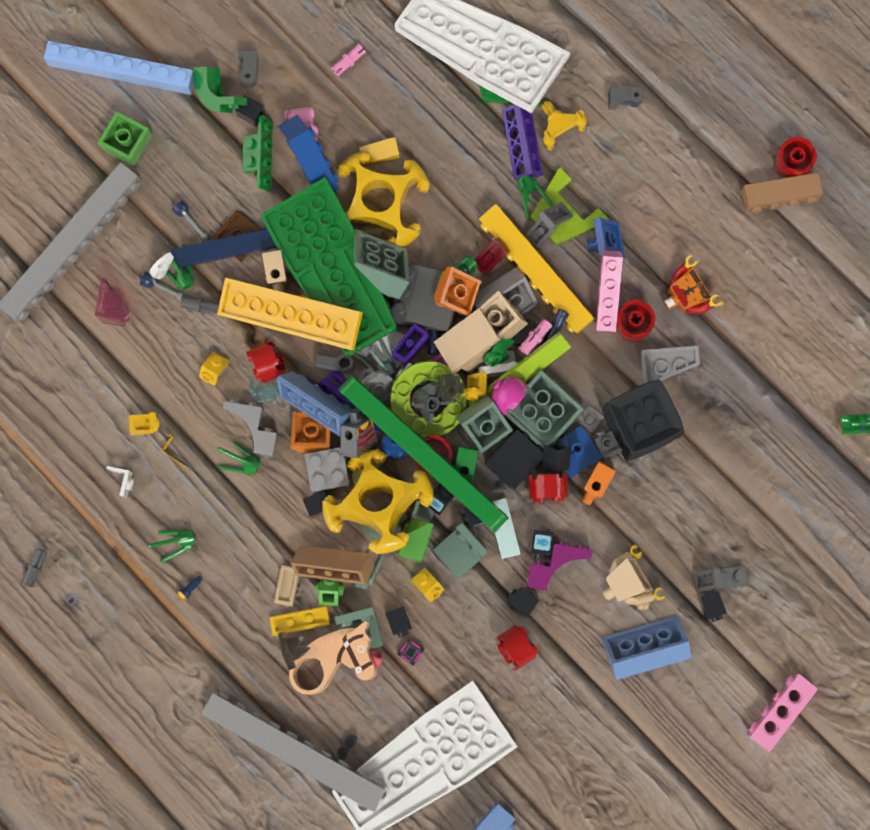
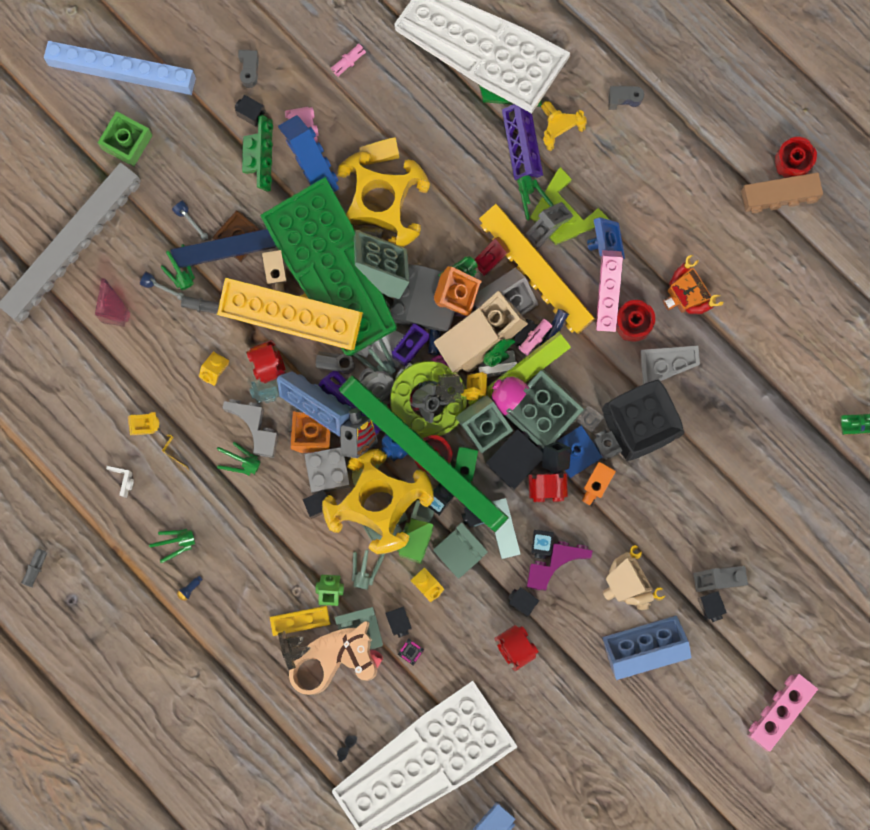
white tile [149,252,174,279] -> none
green arch [193,67,247,113] -> none
light grey brick [201,692,386,812] -> none
tan tile [274,565,300,607] -> none
medium nougat brick [291,545,374,585] -> none

